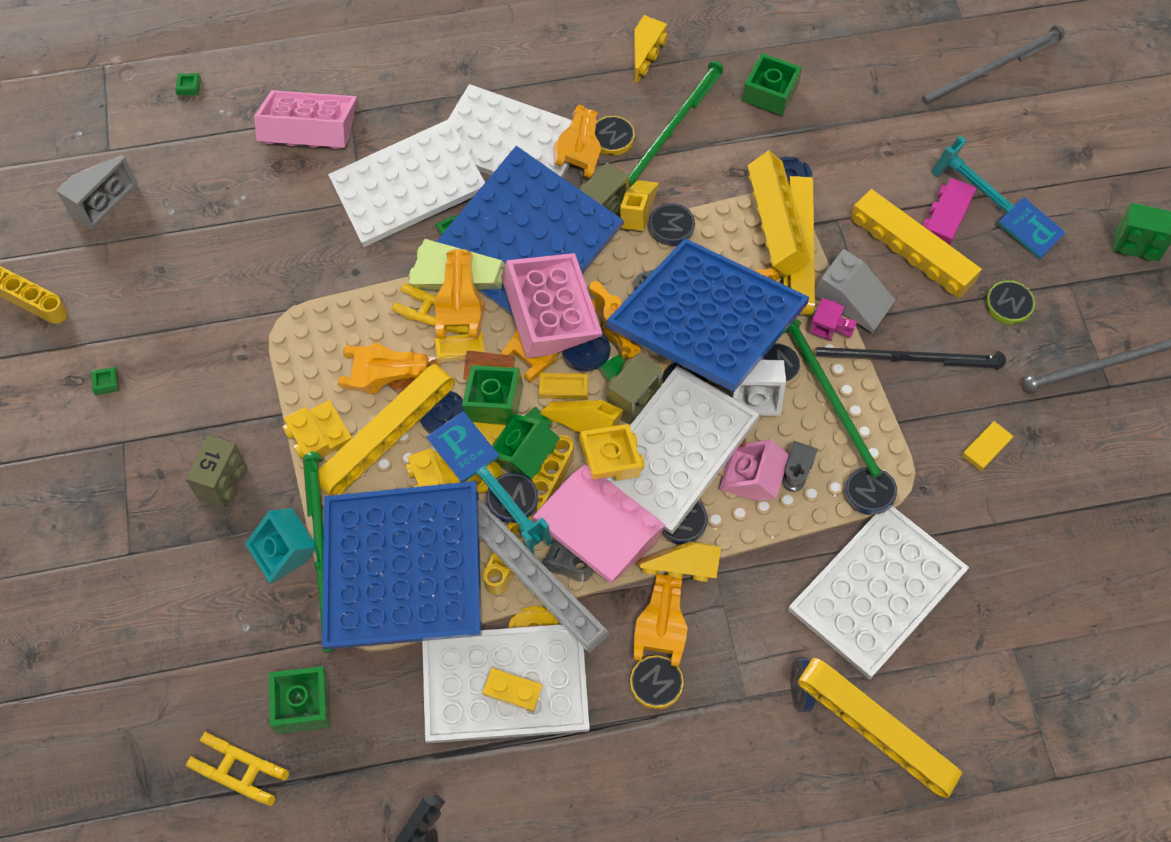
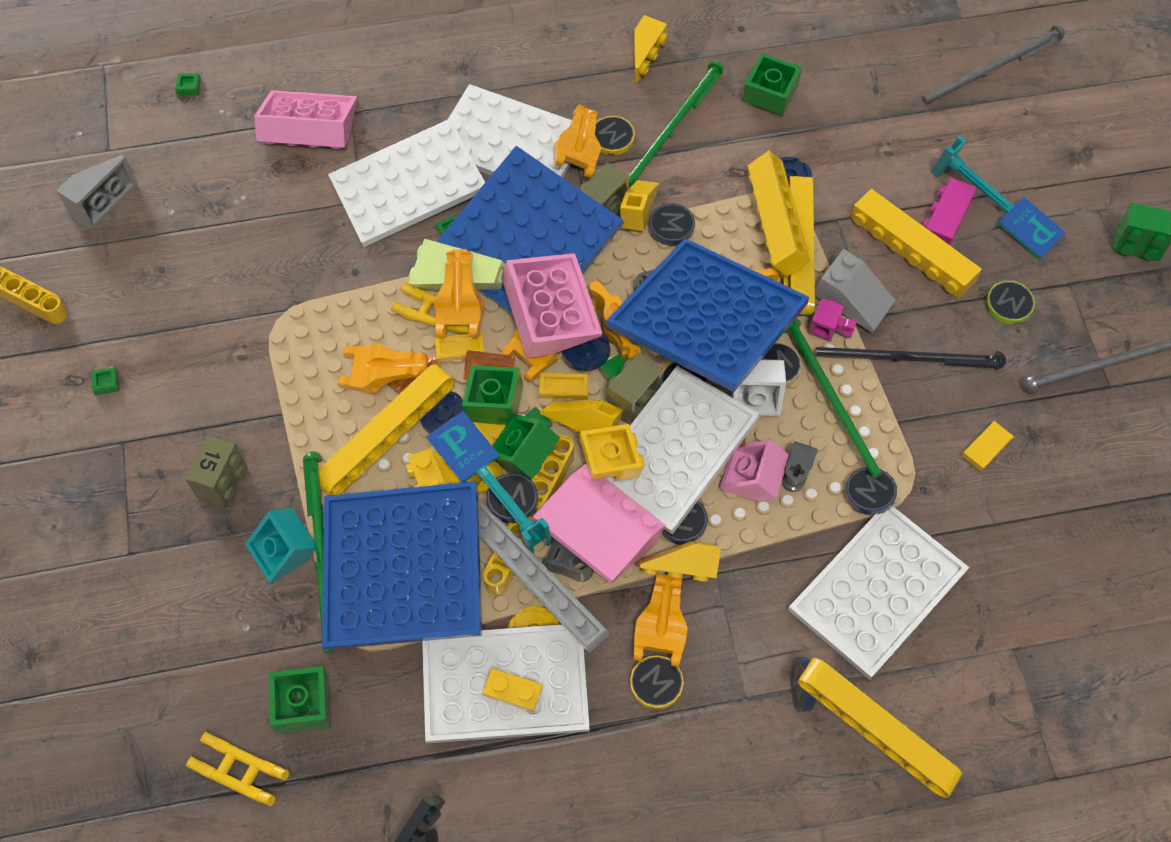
yellow plate [282,400,352,459] -> none

